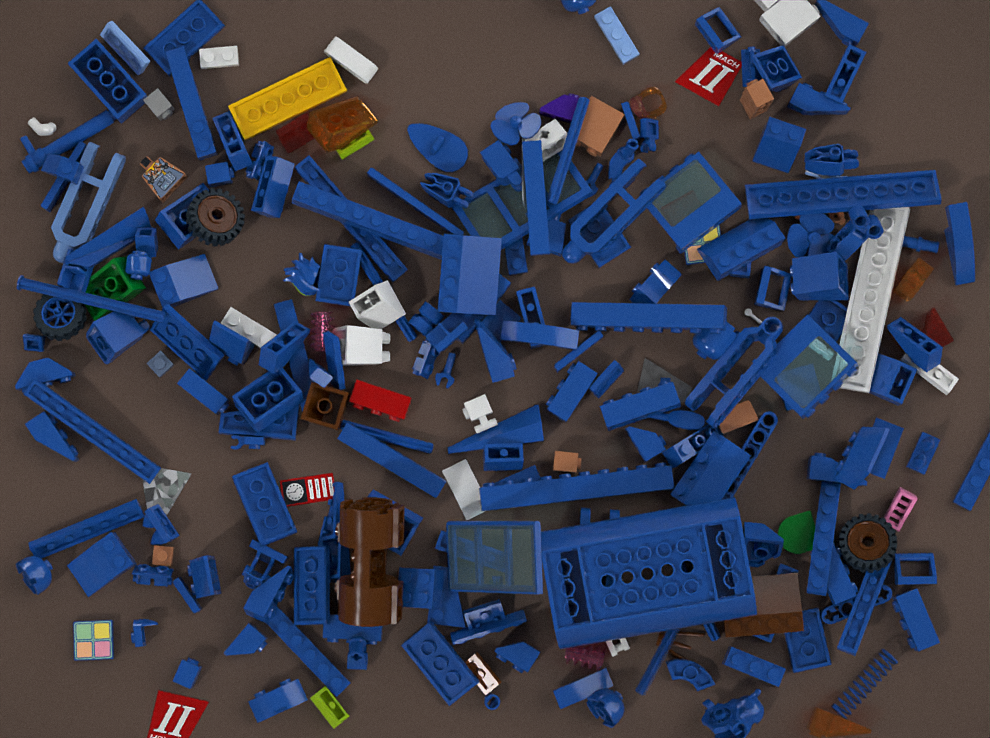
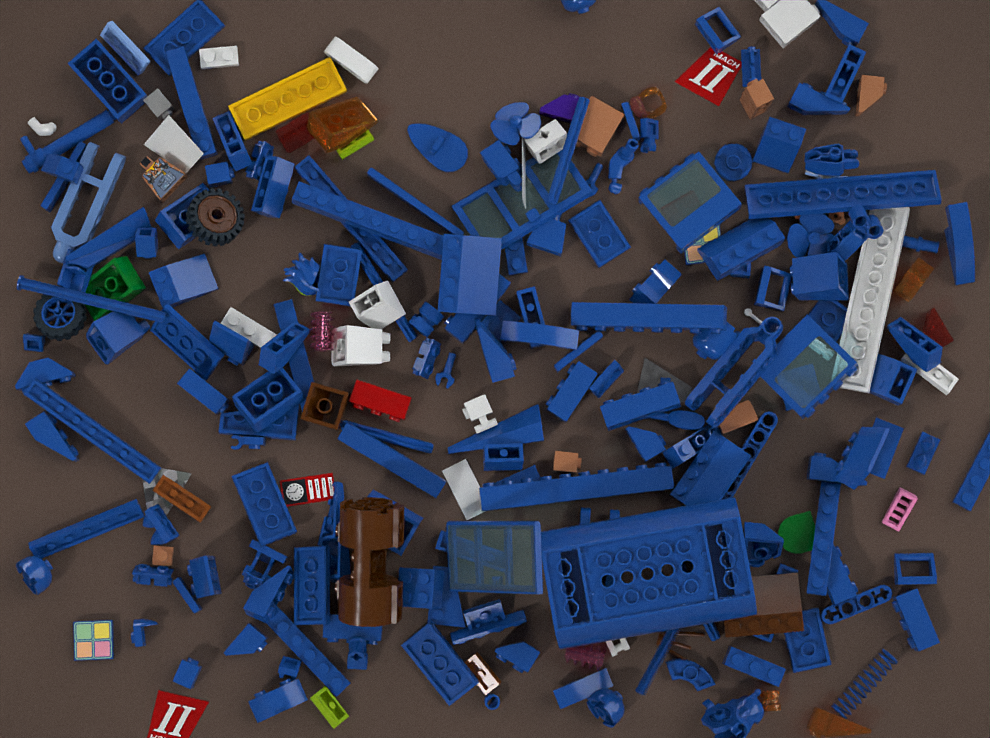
blue slope [67,532,137,597] -> none
blue head [125,251,152,280] -> none
sand blue plate [146,350,174,378] -> none
slope [309,358,332,388] -> none
blue tile [323,331,346,390] -> none
blue hinge [420,173,474,208] -> none
blue panel [426,313,469,354] -> none
blue tile [522,140,550,256] -> none
blue piece [562,159,667,264] -> none
light blue plate [594,6,640,65] -> none
blue slope [750,45,802,92] -> none
blue plate [837,561,892,656] -> none
wheel [839,513,897,573] -> none
none -> white sticker [144,115,204,174]
none -> dark orange plate [152,474,212,523]
none -> blue tile [278,656,302,681]
none -> blue tile [714,143,752,182]
none -> clear orange wheel [760,690,781,712]
none -> nougat slope [855,75,887,116]

